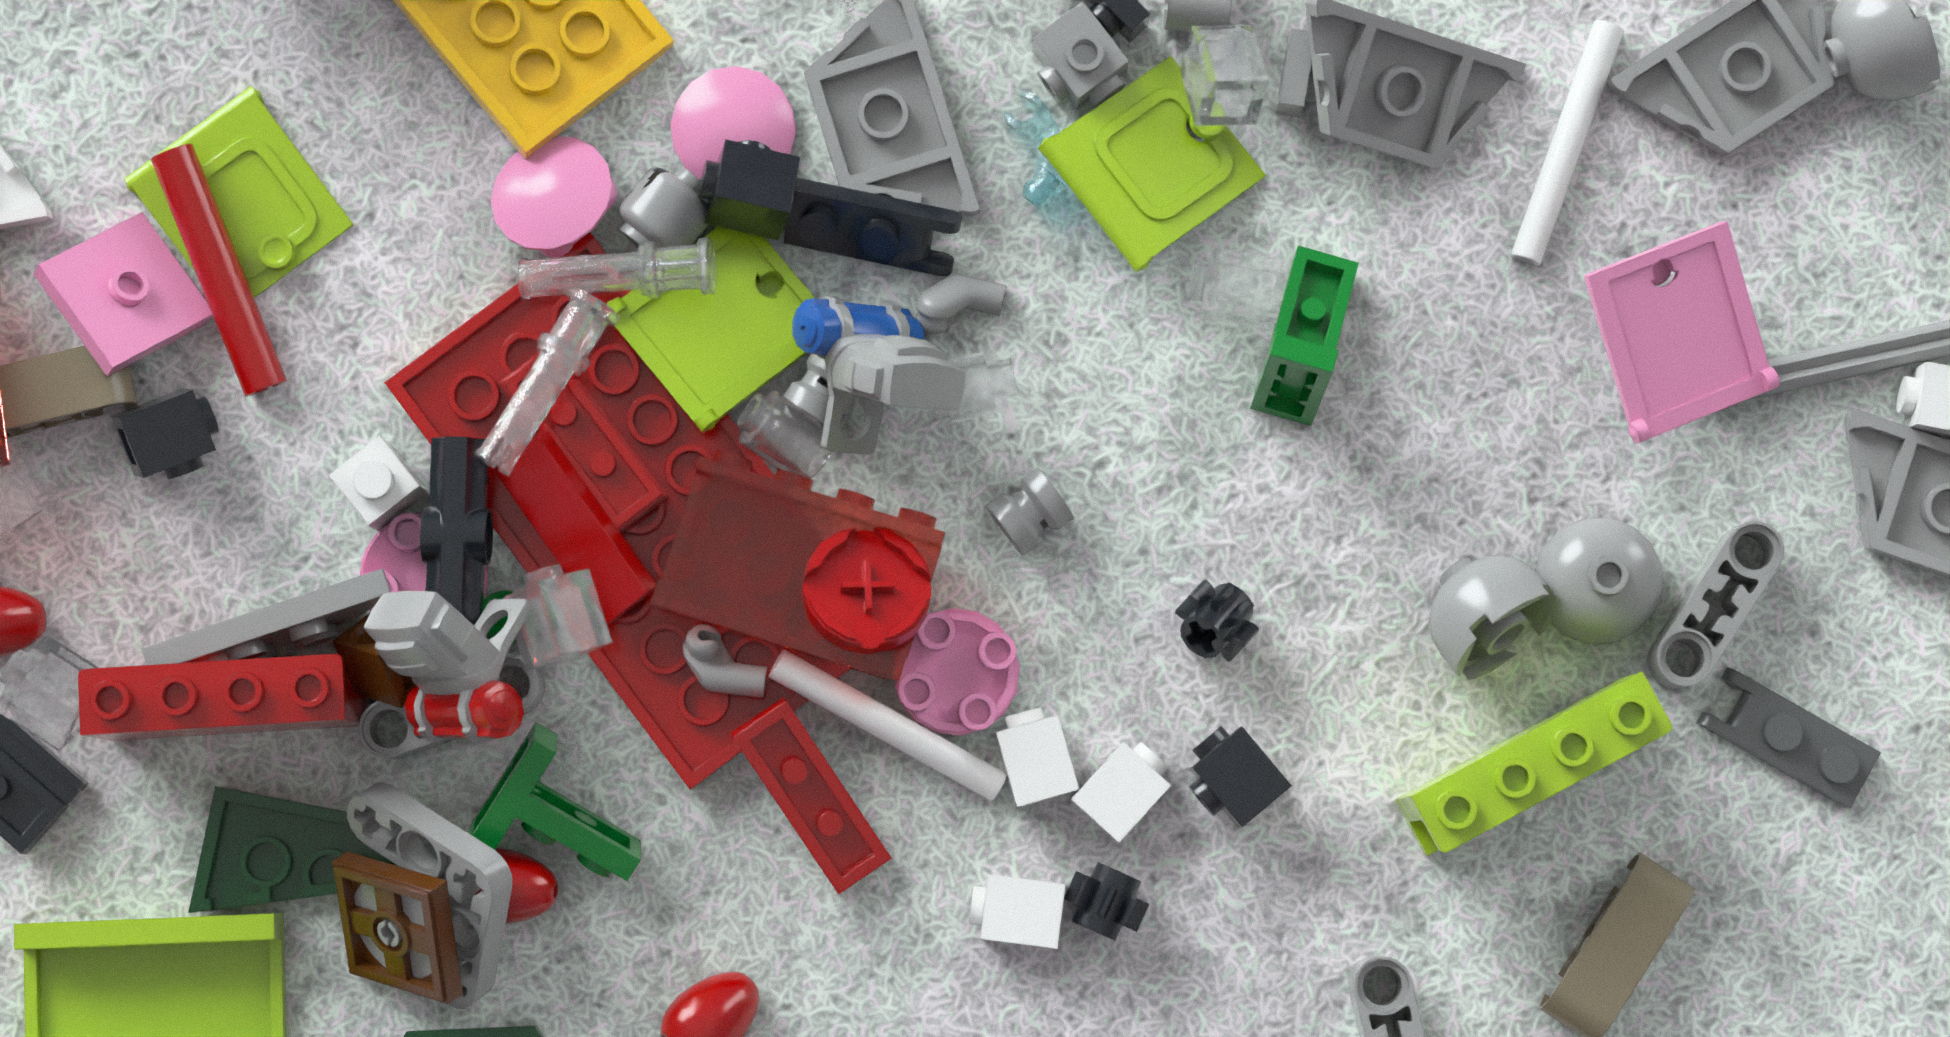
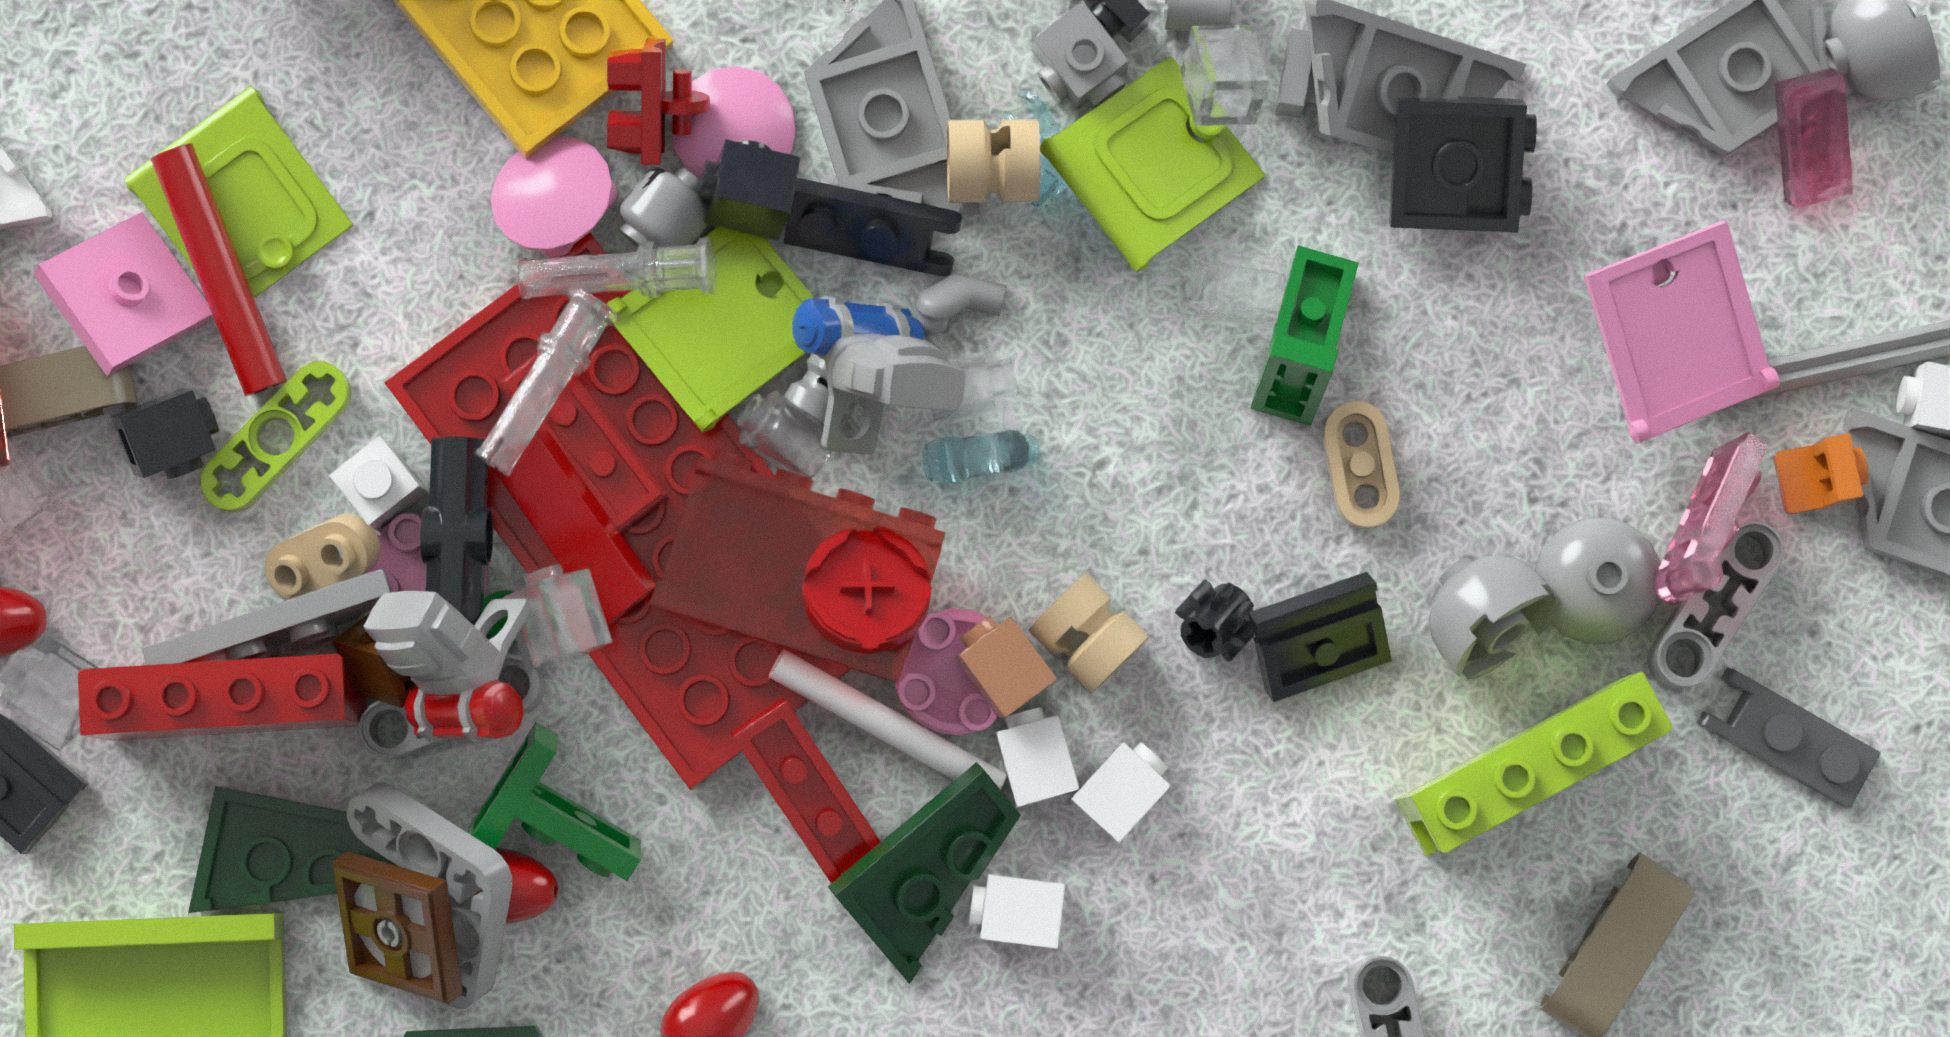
light grey arm [683,624,767,698] -> none
light grey wheel [985,467,1074,556] -> none
black gear [1064,862,1149,941] -> none
black brick [1189,726,1292,828] -> none
white piece [1510,20,1624,266] -> none
none -> lime beam [200,361,351,512]
none -> tan plate [265,513,380,600]
none -> red hips [607,38,710,165]
none -> dark green wing [828,762,1021,984]
none -> clear light blue piece [922,429,1040,484]
none -> tan wheel [947,119,1040,203]
none -> nougat brick [954,615,1057,720]
none -> tan wheel [1028,572,1150,694]
none -> black plate [1248,572,1392,702]
none -> tan plate [1322,401,1400,529]
none -> black plate [1389,96,1537,233]
none -> clear pink plate [1654,432,1768,605]
none -> orange bracket [1773,433,1868,515]
none -> clear pink plate [1774,68,1853,209]

